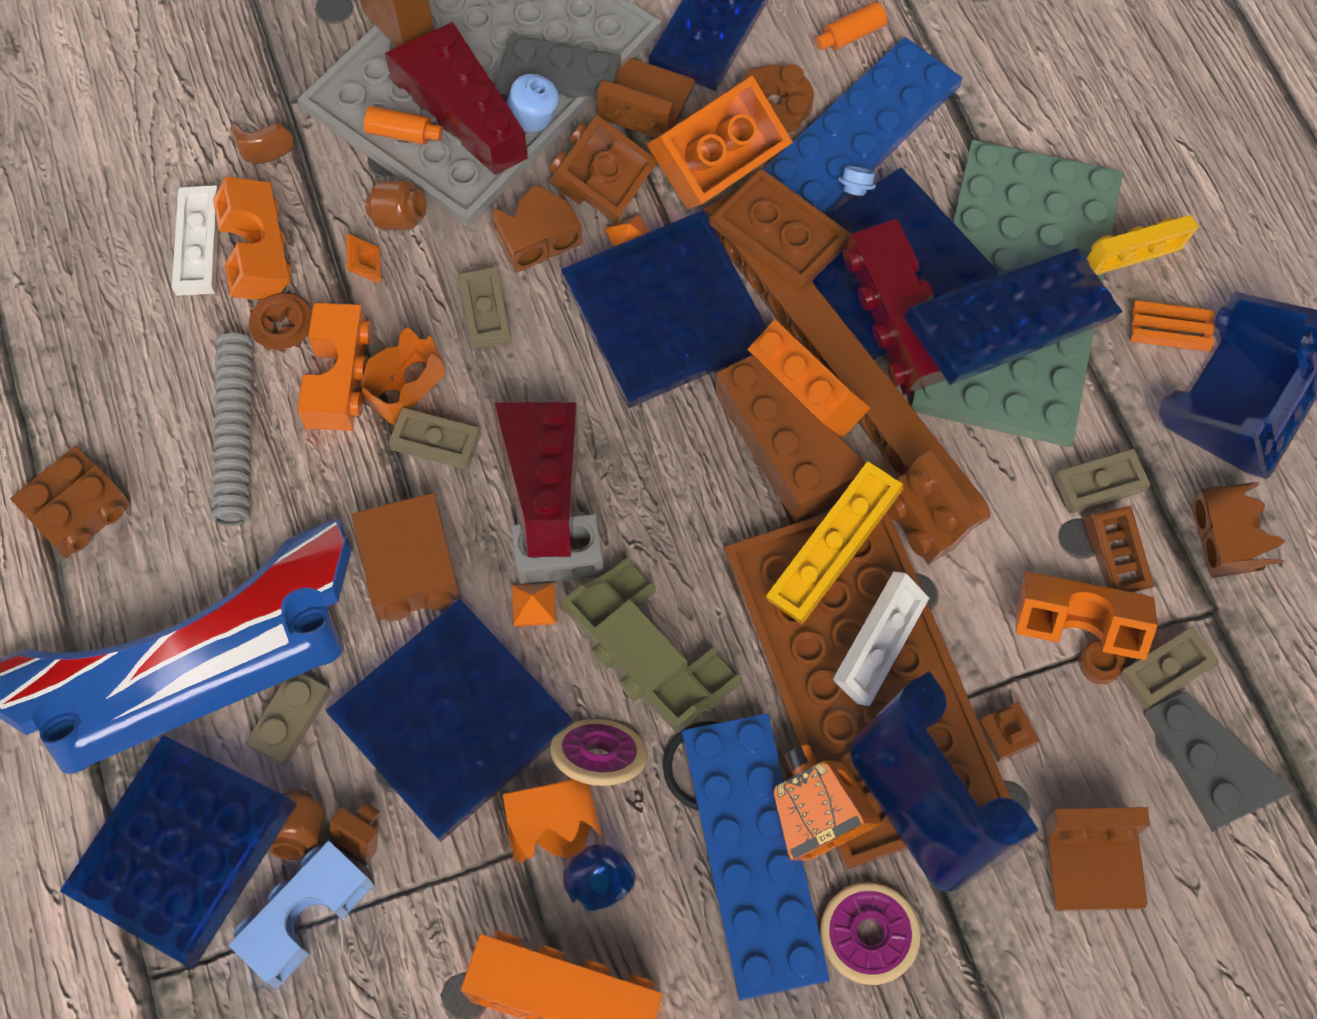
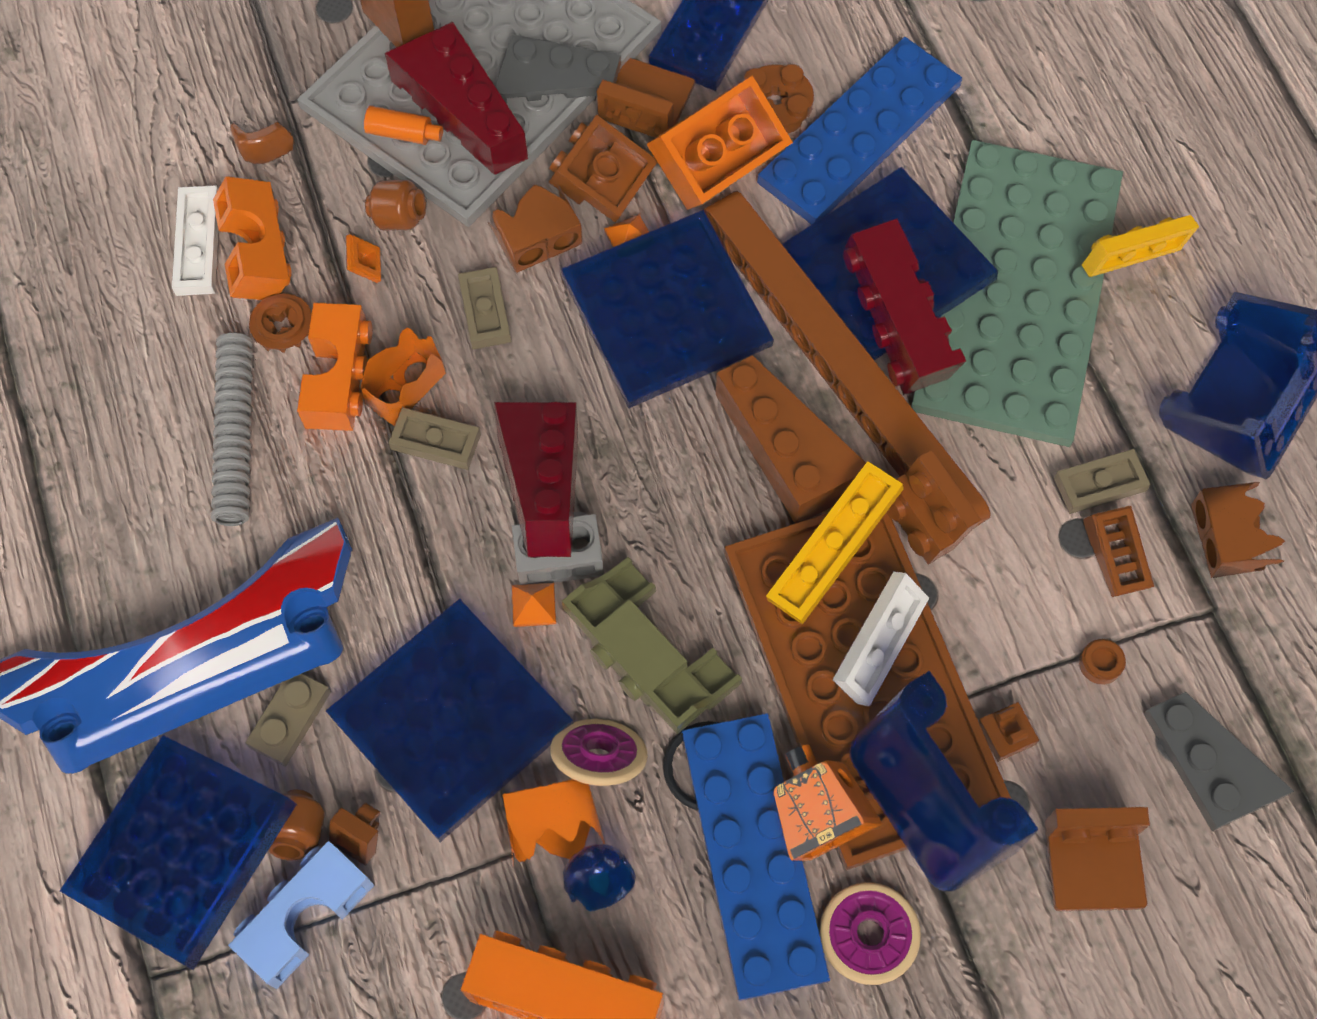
dark orange plate [10,445,131,559] -> none
dark orange brick [352,493,461,621] -> none
light blue head [506,74,559,132] -> none
dark orange tile [709,168,852,292] -> none
orange arch [747,319,870,438] -> none
orange cylinder [815,1,887,51] -> none
light blue plate [838,166,876,196] -> none
clear blue plate [903,248,1123,385] -> none
orange arch [1015,571,1158,661] -> none
dark tan plate [1120,627,1219,711] -> none
orange tile [1130,300,1215,352] -> none

